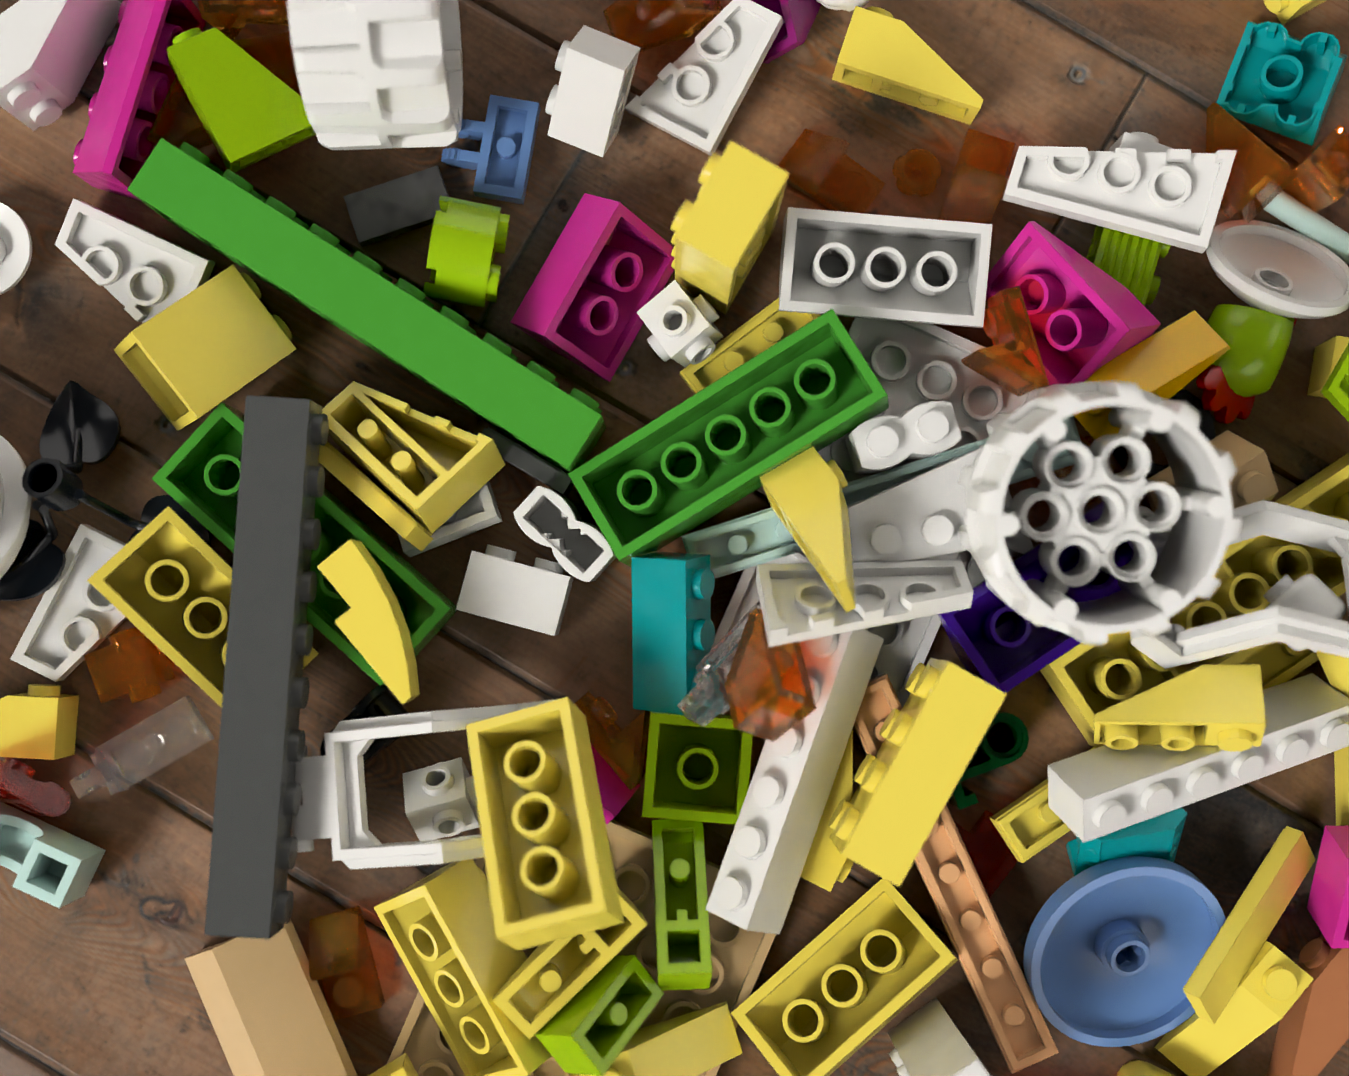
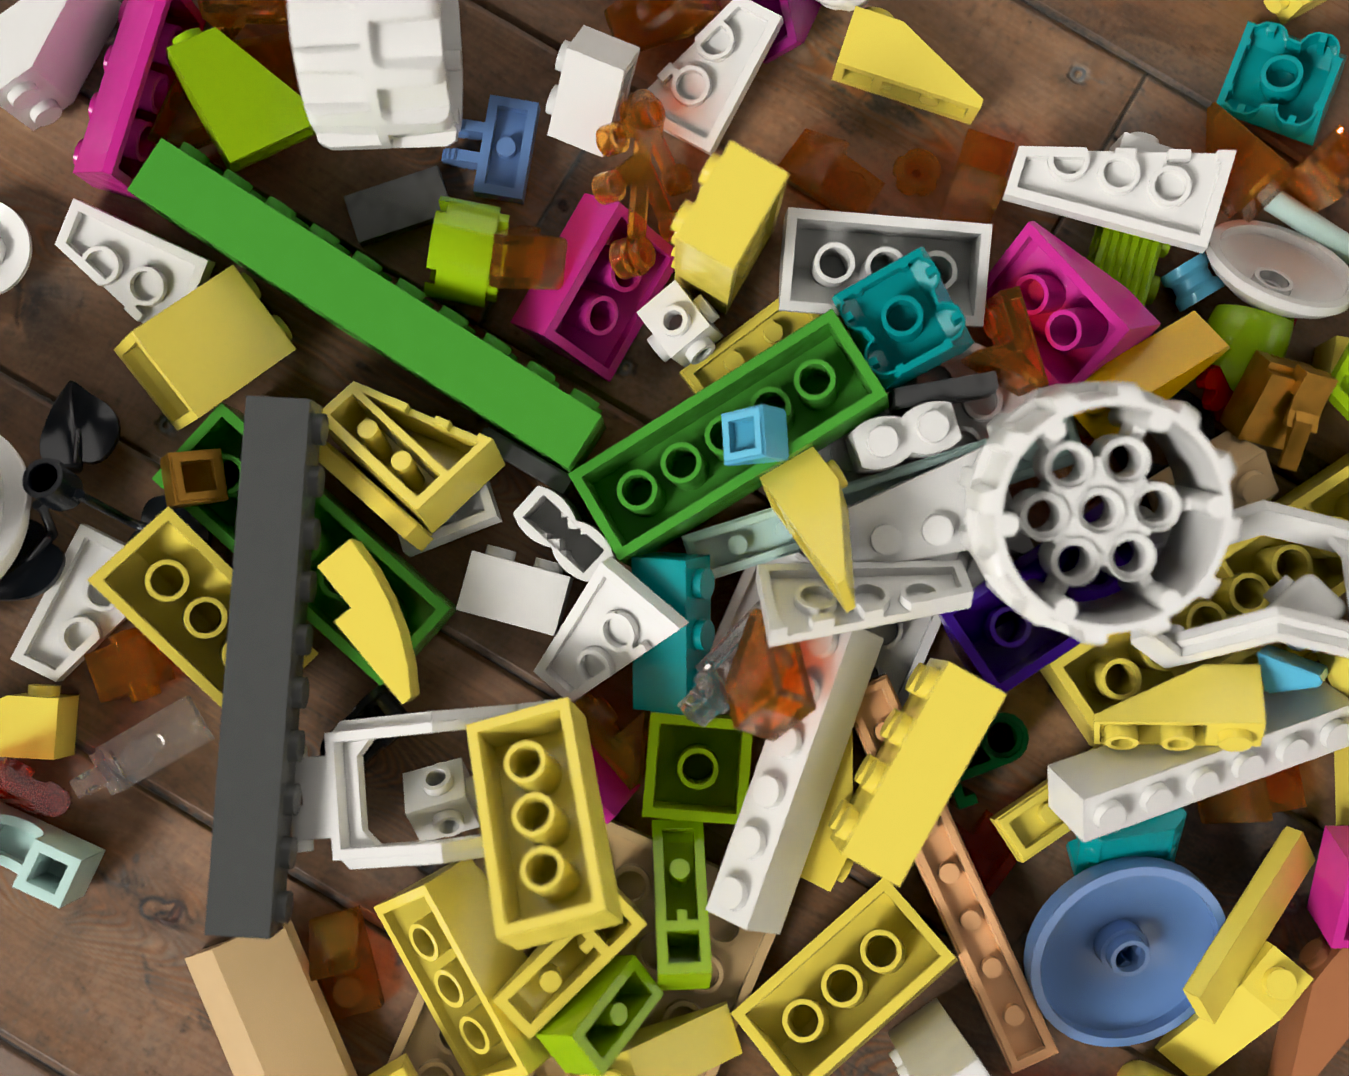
none -> pearl gold slope [160,448,229,509]
none -> clear orange slope [489,225,568,290]
none -> white wing [533,556,690,702]
none -> clear orange plant [592,89,693,279]
none -> medium azure slope [721,404,789,466]
none -> teal slope [832,247,974,392]
none -> flat silver tile [888,371,999,414]
none -> medium azure wheel [1161,252,1225,312]
none -> clear orange slope [1197,765,1307,824]
none -> pearl gold piece [1219,350,1338,472]
none -> medium azure slope [1257,645,1329,694]

